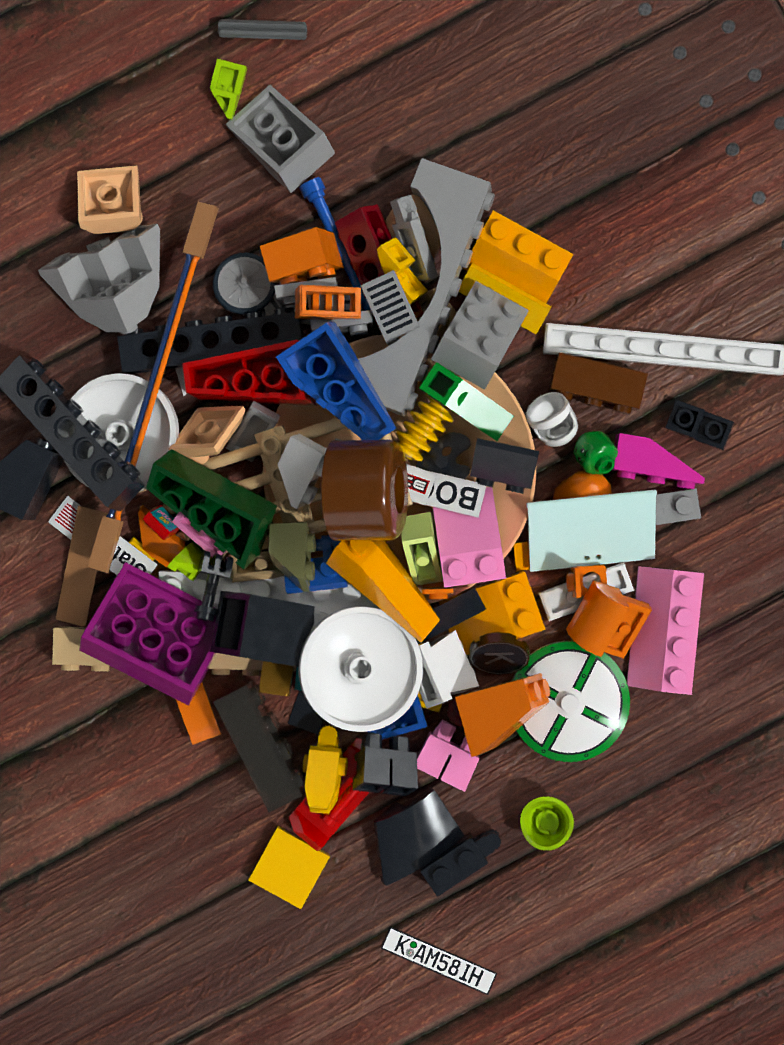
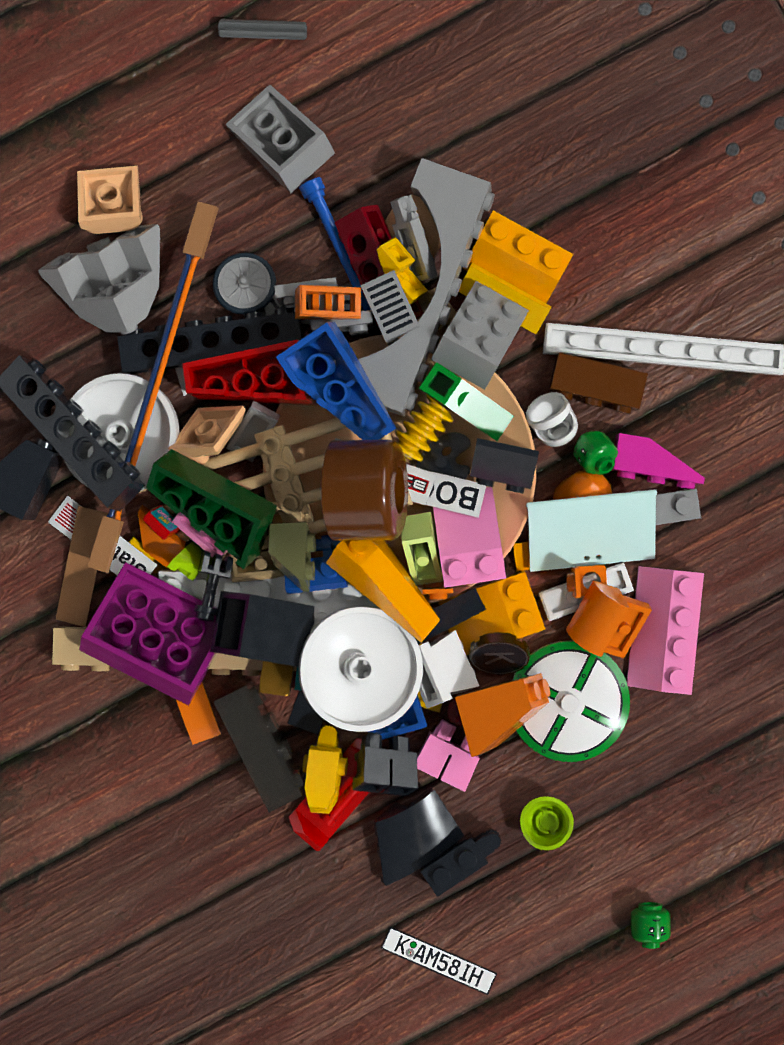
lime slope [210,59,247,120] -> none
yellow tile [249,826,330,909] -> none
orange brick [260,227,344,285] -> none
white slope [278,434,327,509] -> none
black slope [665,400,734,451] -> none
none -> green head [631,902,671,949]

